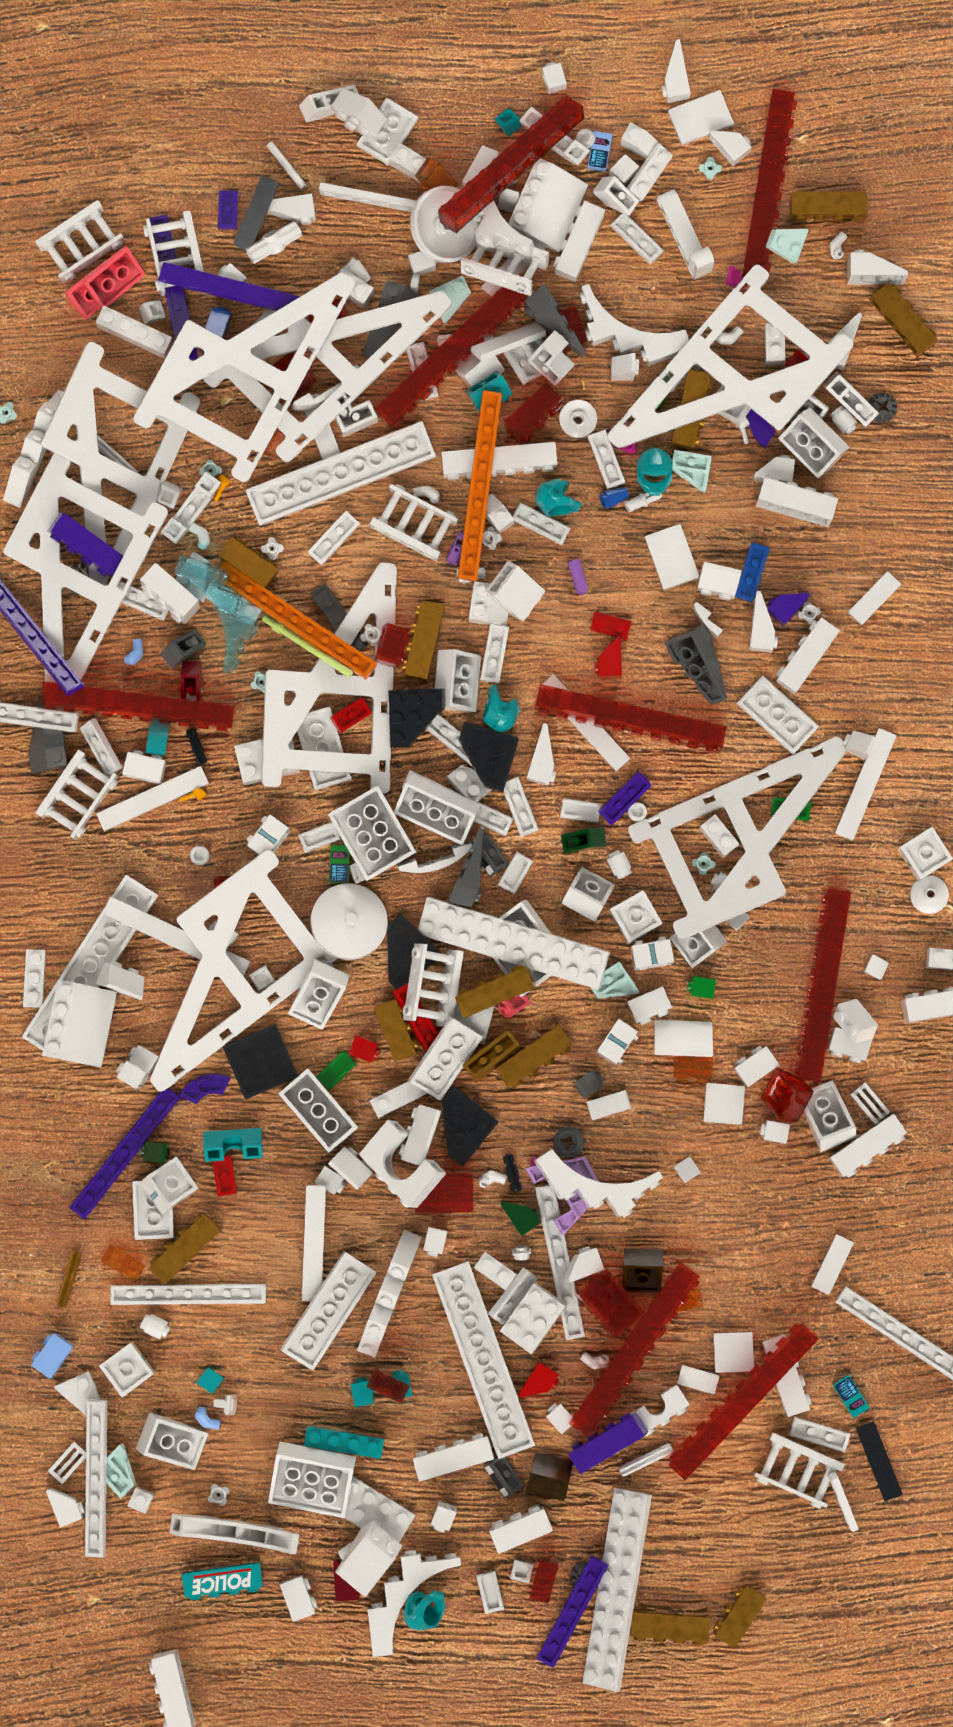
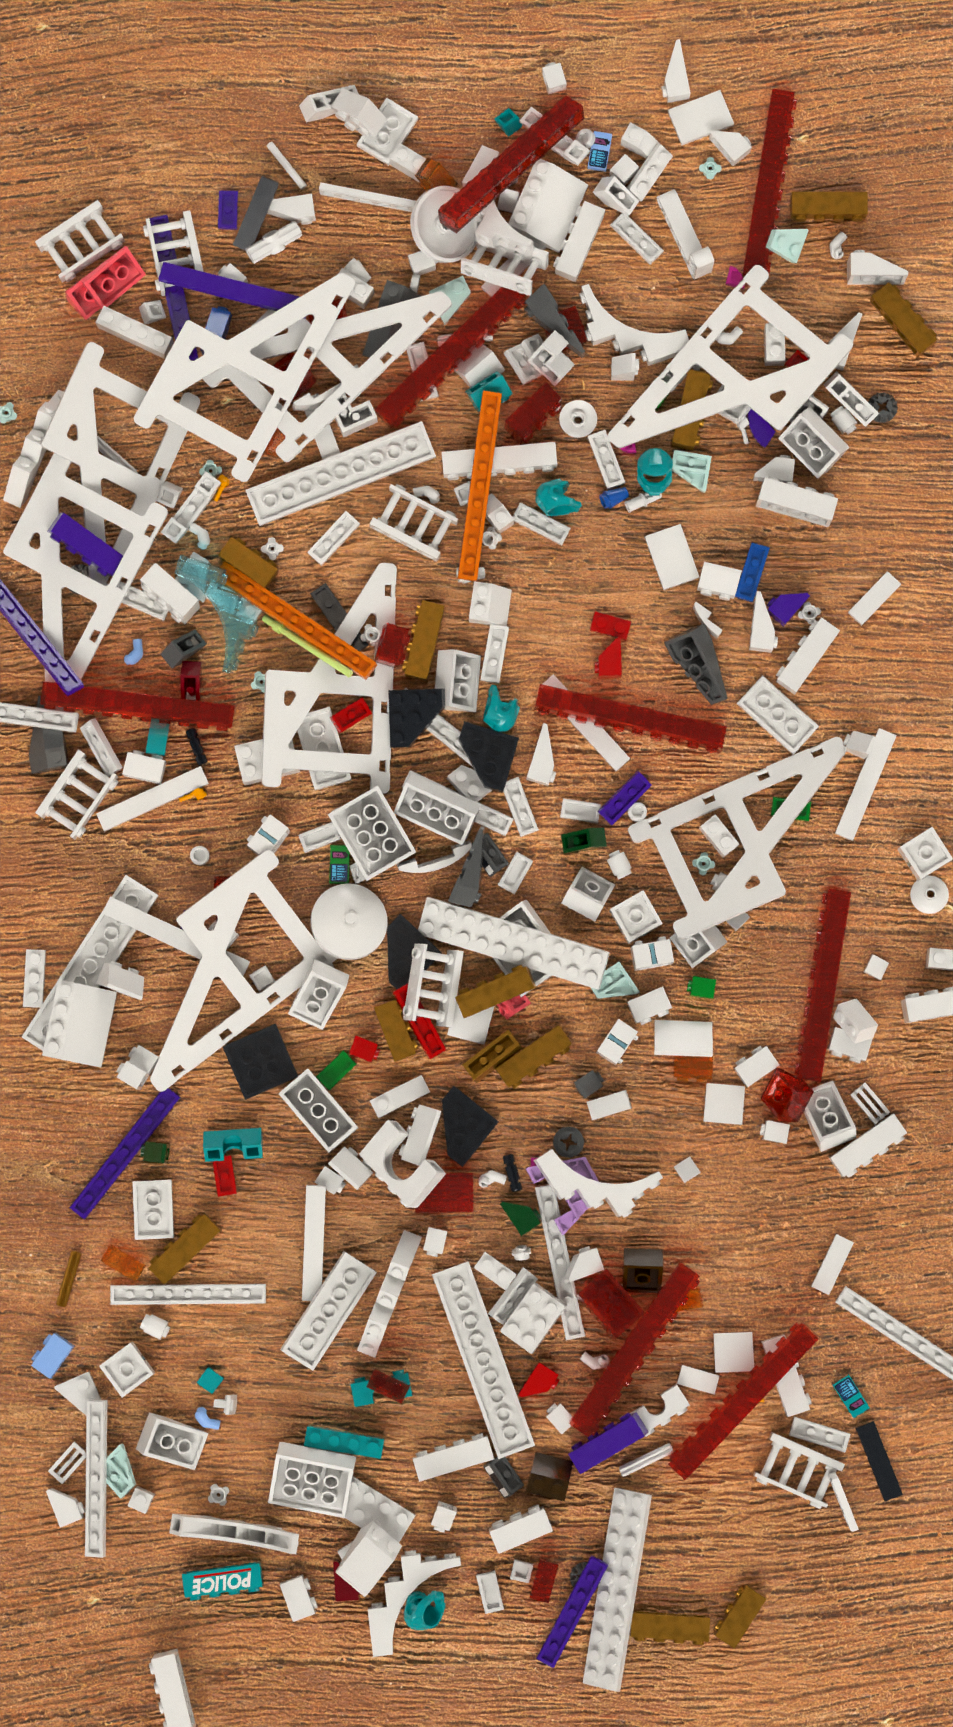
white container [140,1157,198,1214] -> none
dark purple tile [179,1074,231,1104] -> none
white plate [408,1016,483,1101] -> none
medium lavender bar [445,530,463,566] -> none
white tile [471,322,546,361] -> none
white brick [485,561,545,621] -> none
medium lavender bar [567,559,588,595] -> none
none -> white slope [454,481,470,506]

